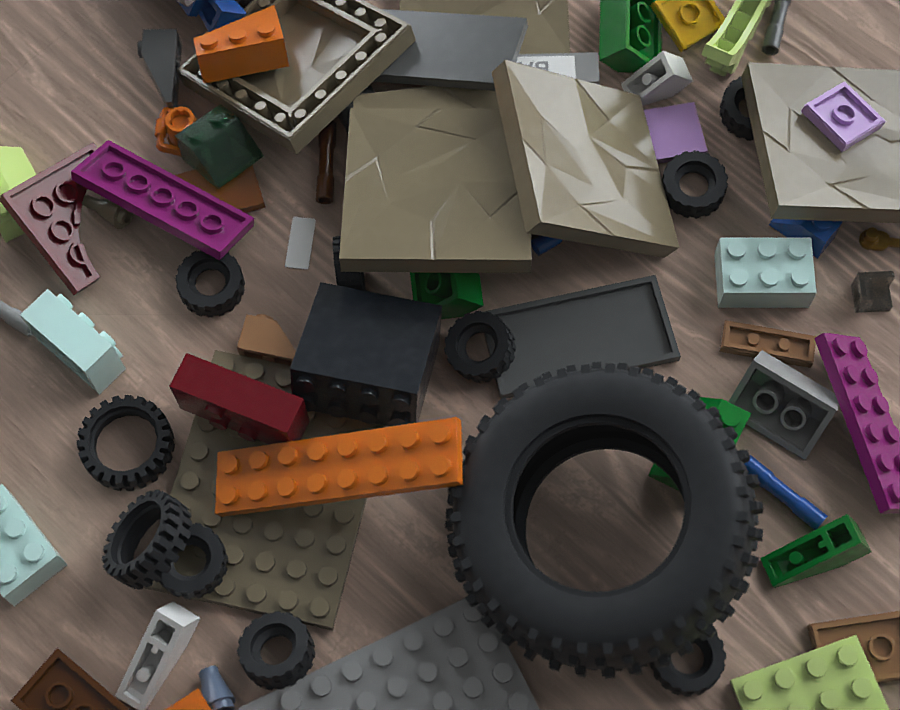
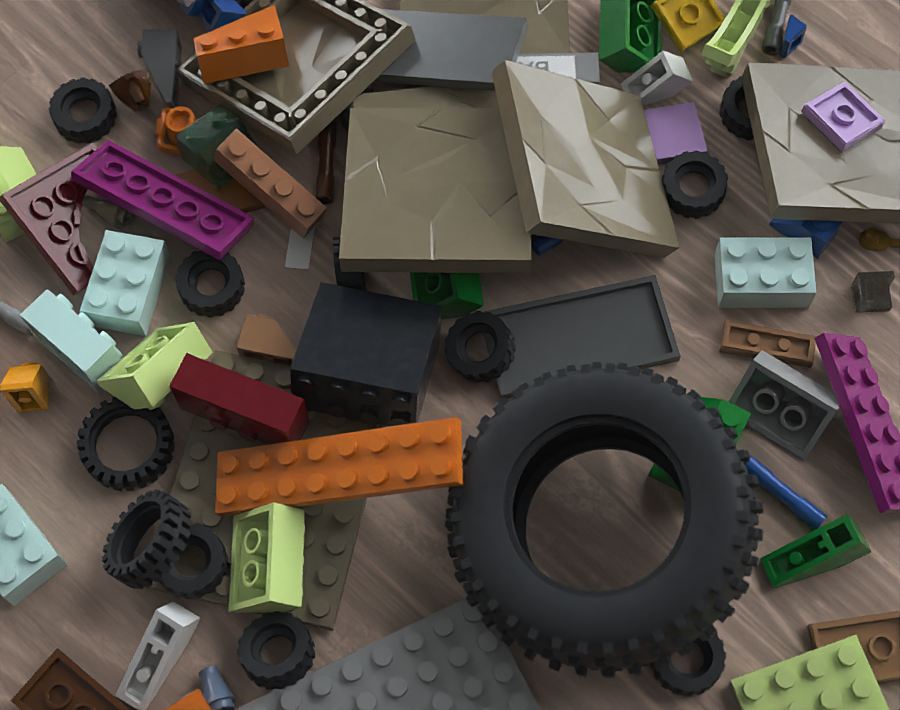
none -> light orange slope [0,362,49,413]
none -> black tyre [49,78,117,144]
none -> light aqua brick [80,230,171,336]
none -> yellowish green slope [96,322,213,410]
none -> reddish brown hat [108,69,151,112]
none -> nougat brick [214,128,327,239]
none -> yellowish green slope [229,502,305,613]
none -> blue slope [780,14,807,59]

